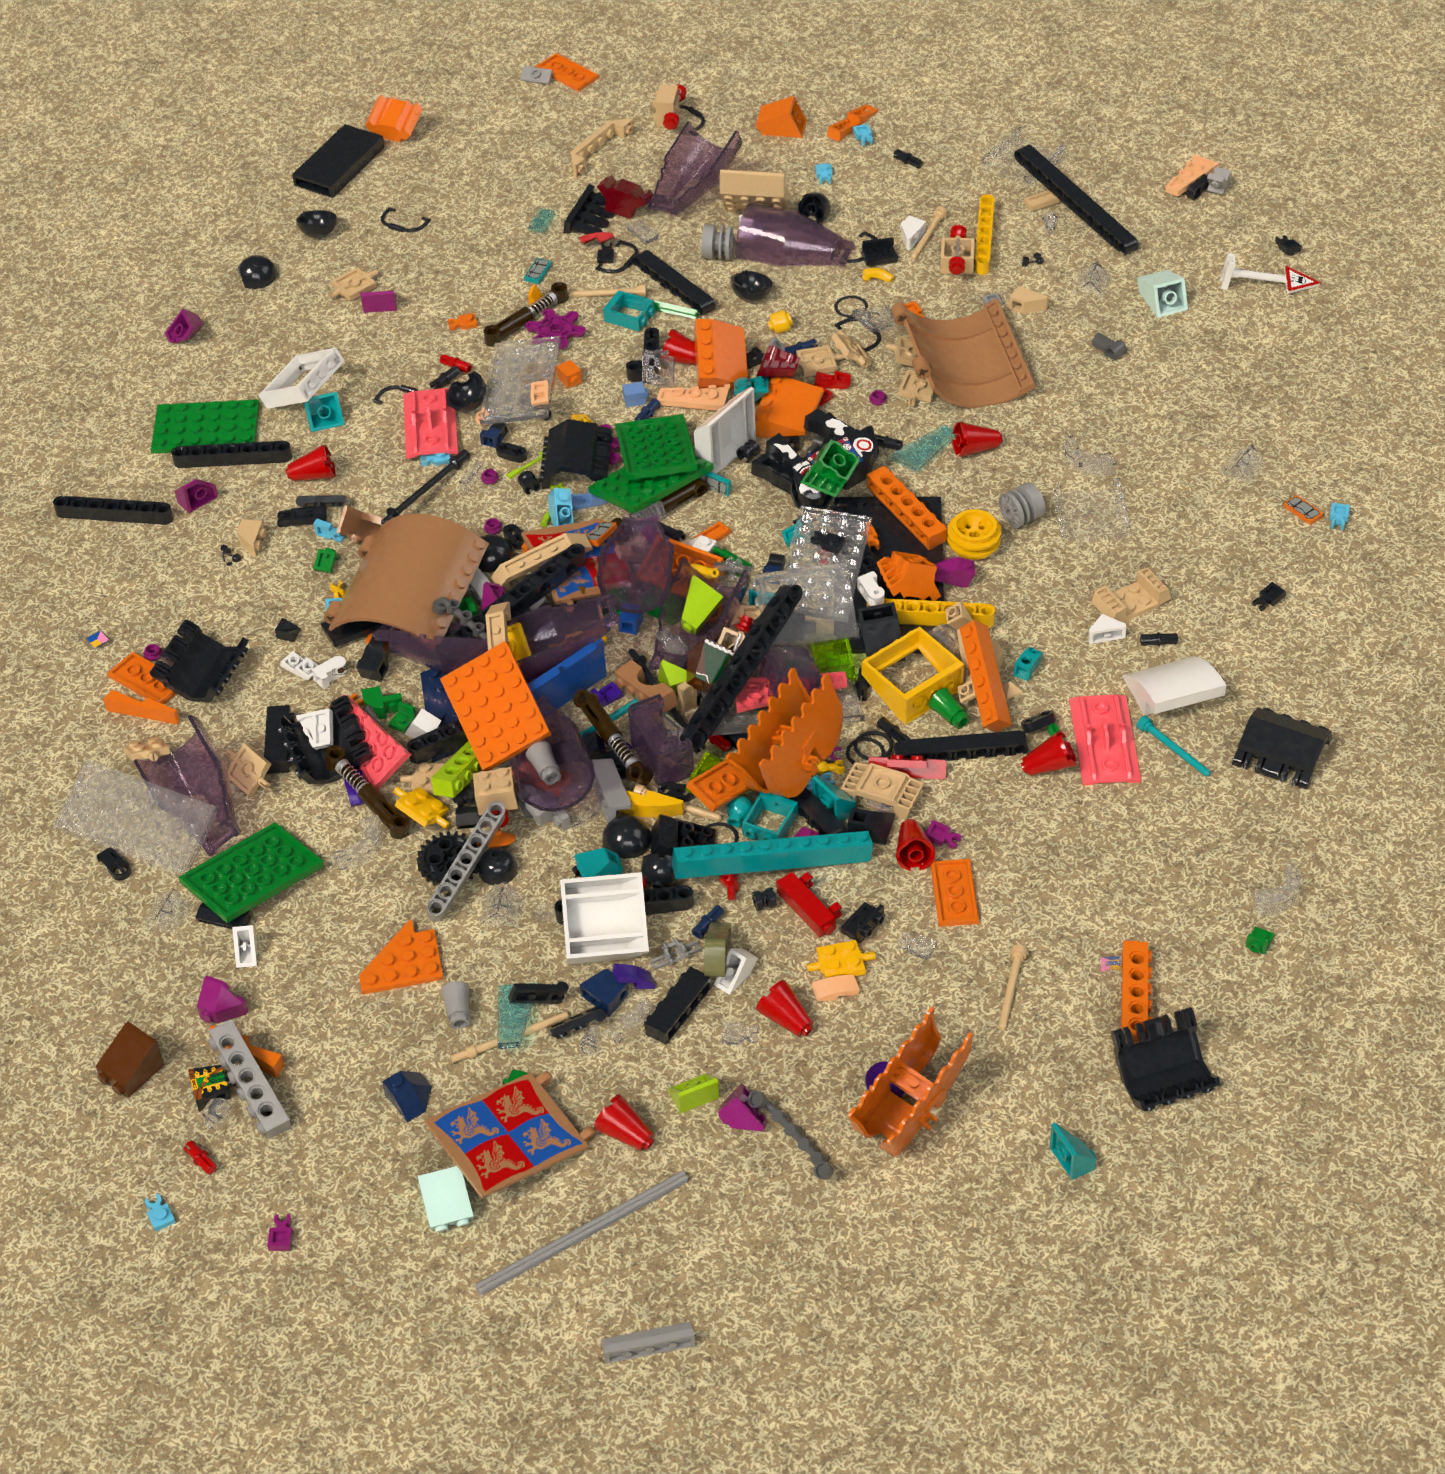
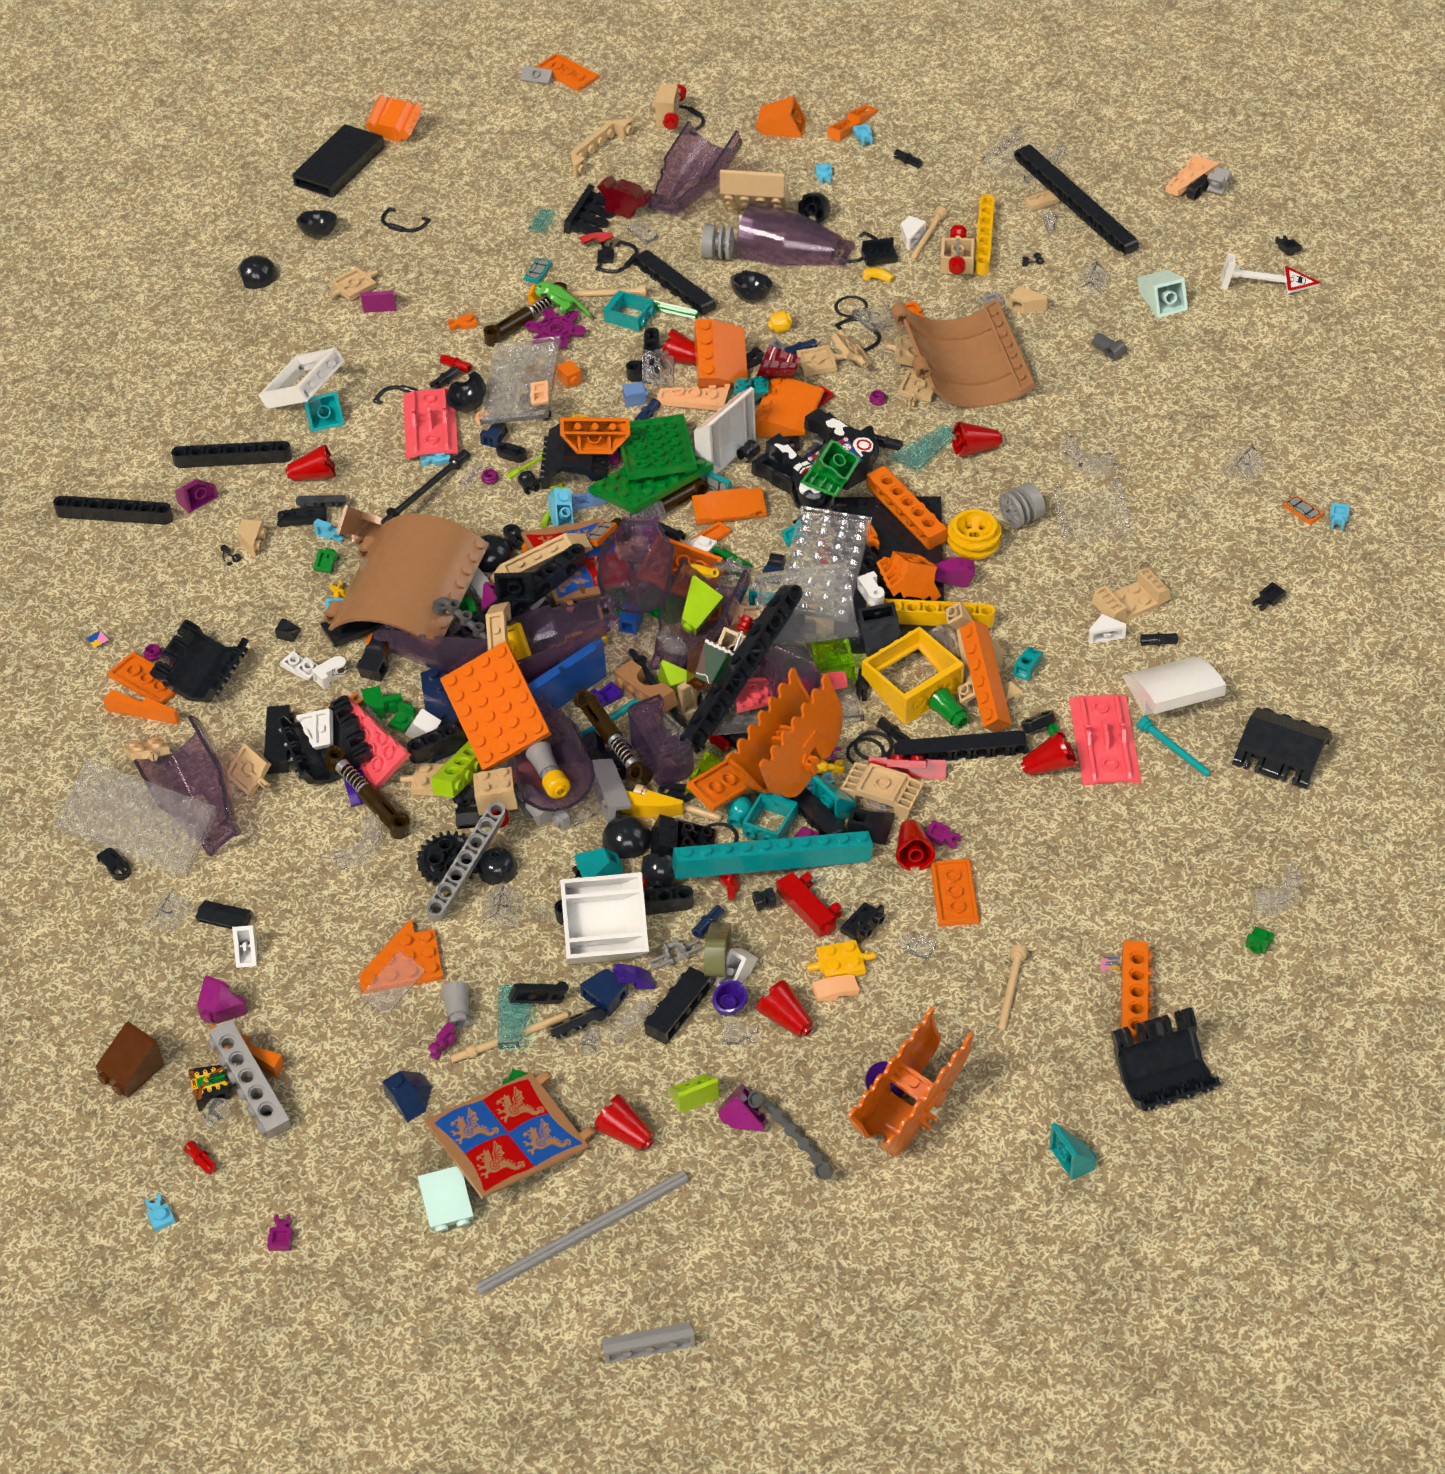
green plate [151,399,260,454] -> none
magenta slope [165,308,203,343] -> none
green plate [179,822,324,923] -> none
yellow plate [393,787,450,829] -> none
orange dish [477,828,516,847] -> none
magenta plate [484,518,502,534] -> none
black plate [810,530,845,554] -> none
red slope [814,371,851,389] -> none
none -> clear piece [360,950,426,1016]
none -> magenta plate [428,1022,457,1060]
none -> black slope [494,572,535,603]
none -> bright green animal [535,281,591,318]
none -> yellow head [542,770,571,799]
none -> orange wedge [560,417,630,455]
none -> orange piece [692,487,767,525]
none -> dark purple hat [712,980,748,1016]

